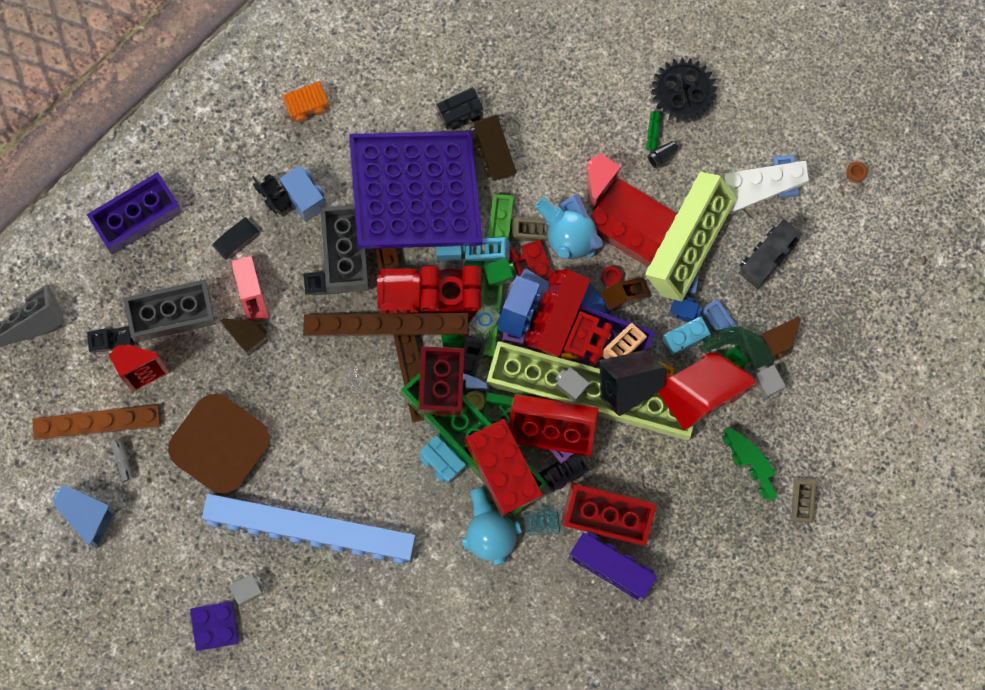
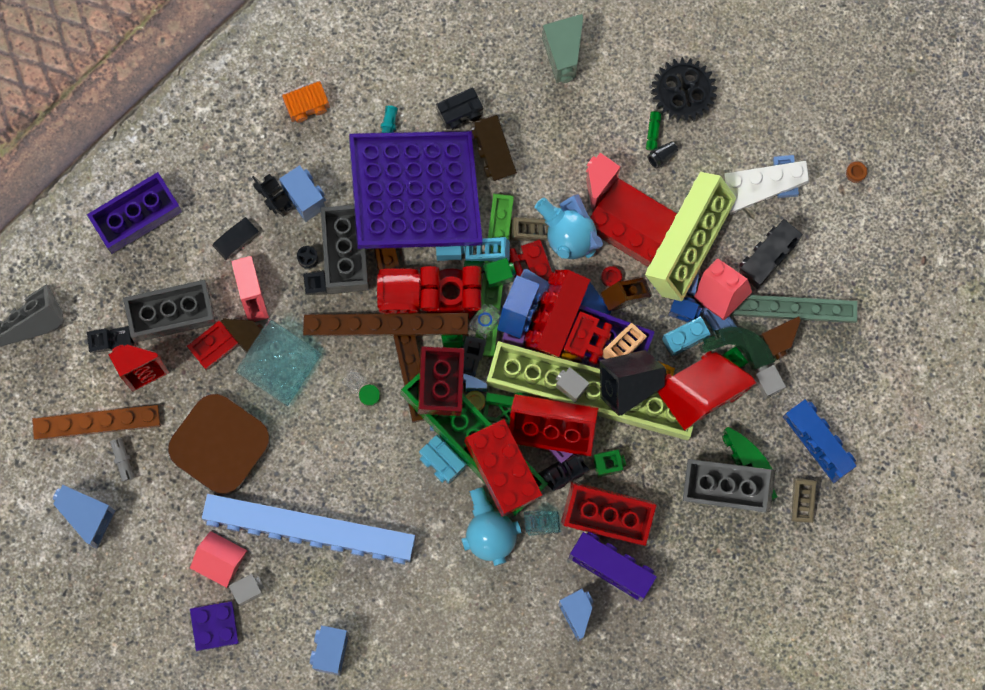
none -> red plate [187,320,239,370]
none -> coral slope [190,531,248,588]
none -> clear light blue plate [235,319,322,406]
none -> black wheel [297,246,318,269]
none -> medium blue brick [310,625,349,676]
none -> green tile [359,384,380,406]
none -> teal pin [380,105,398,133]
none -> sand green slope [542,14,583,83]
none -> medium blue slope [558,589,594,642]
none -> green brick [593,449,626,478]
none -> dark grey brick [683,459,776,512]
none -> coral slope [694,258,752,320]
none -> sand green plate [732,295,858,323]
none -> blue wedge [783,399,856,484]

